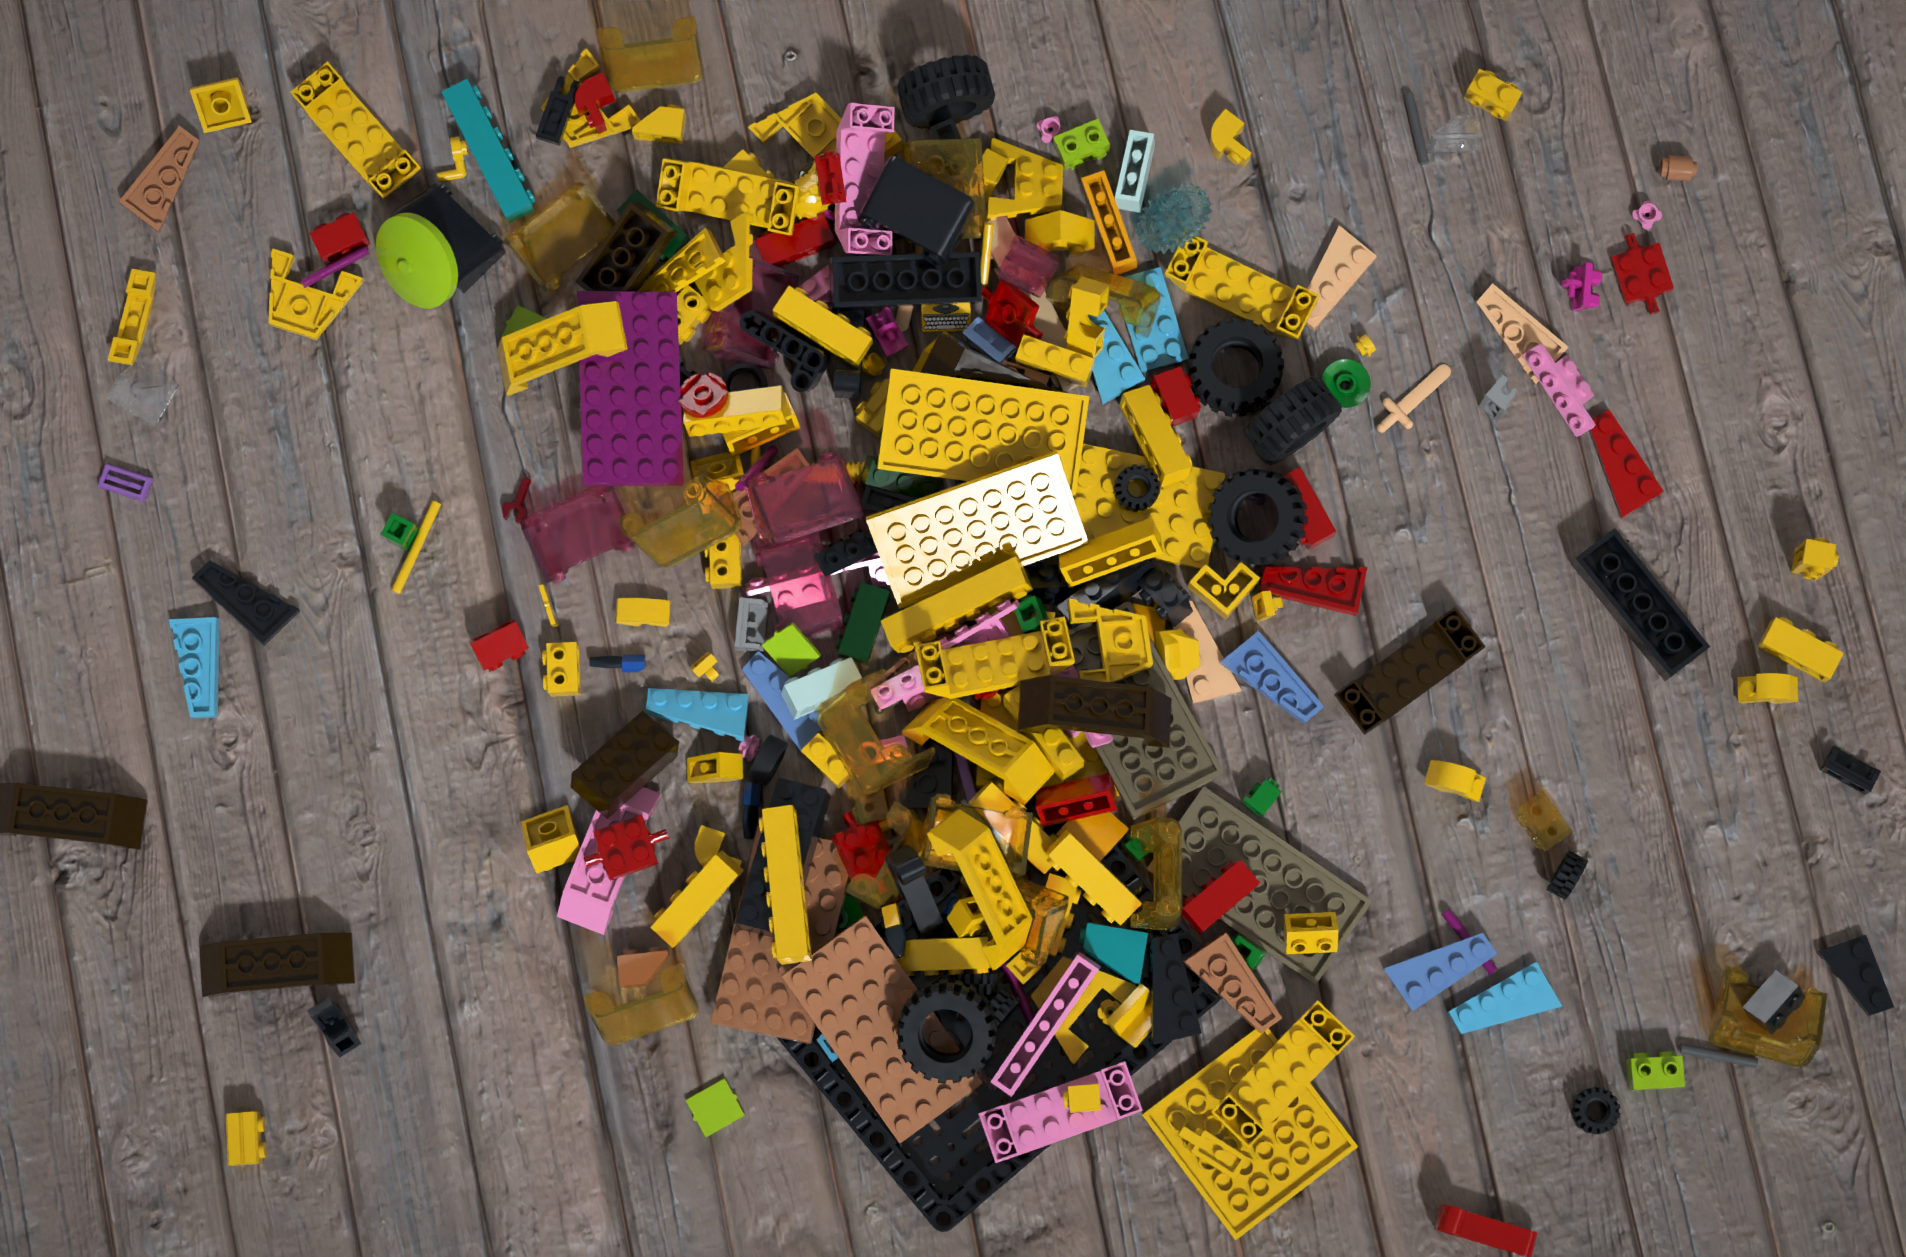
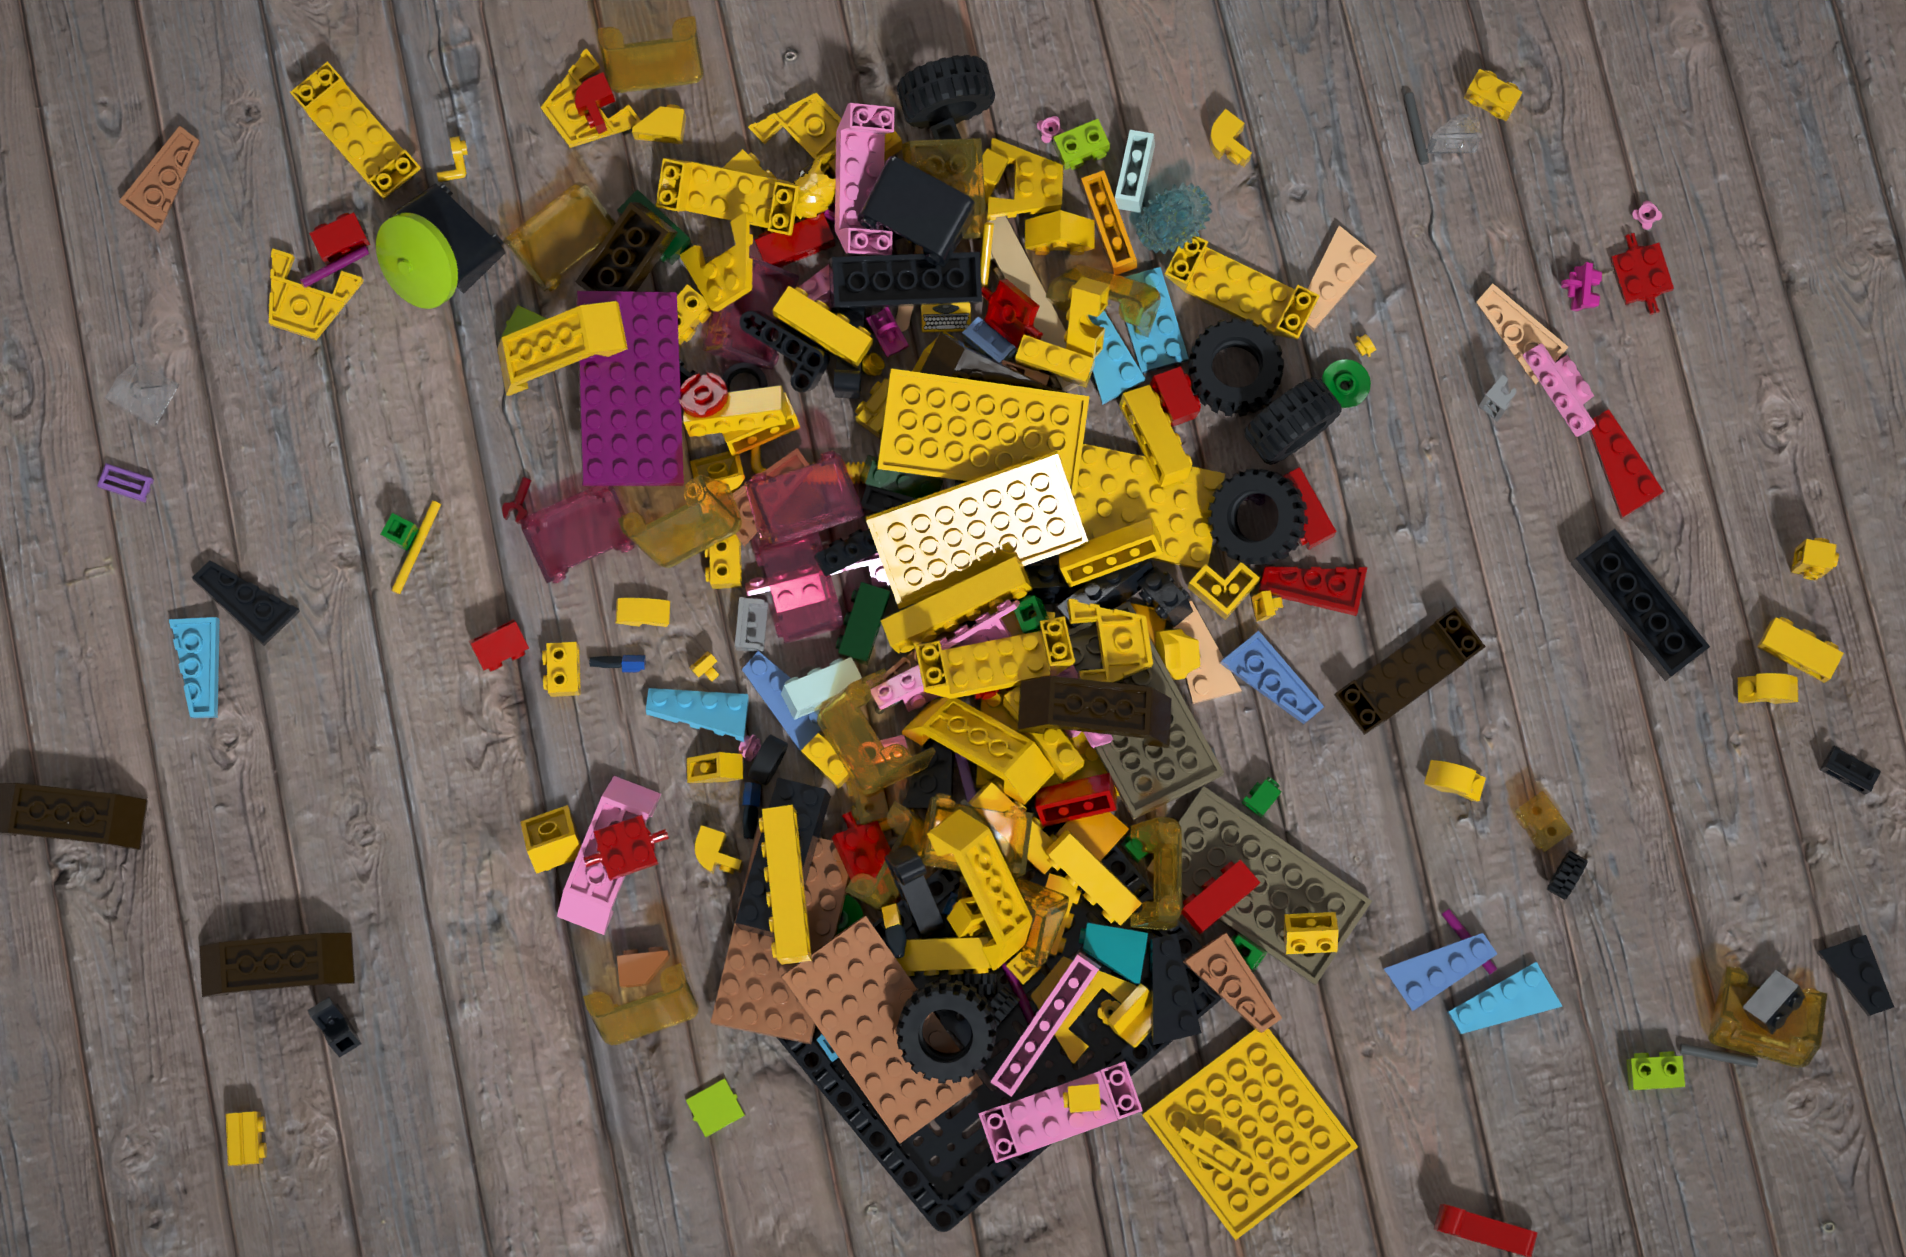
yellow slope [107,269,157,366] -> none
yellow slope [190,77,252,133] -> none
teal brick [441,79,536,224] -> none
black hinge [536,76,580,146] -> none
yellow piece [538,584,559,627] -> none
dark brown brick [571,710,679,819] -> none
yellow wing [637,227,726,292] -> none
yellow brick [650,850,744,948] -> none
magenta bar [735,446,778,491] -> none
lime piece [762,622,821,677] -> none
red hinge [815,151,847,205] -> none
clear pink bracket [997,235,1059,298] -> none
black tyre [1114,464,1161,512] -> none
yellow slope [1211,1000,1355,1149] -> none
light nougat sword [1377,364,1451,433] -> none
black tyre [1571,1087,1621,1134] -> none
nougat brick [1660,155,1697,181] -> none

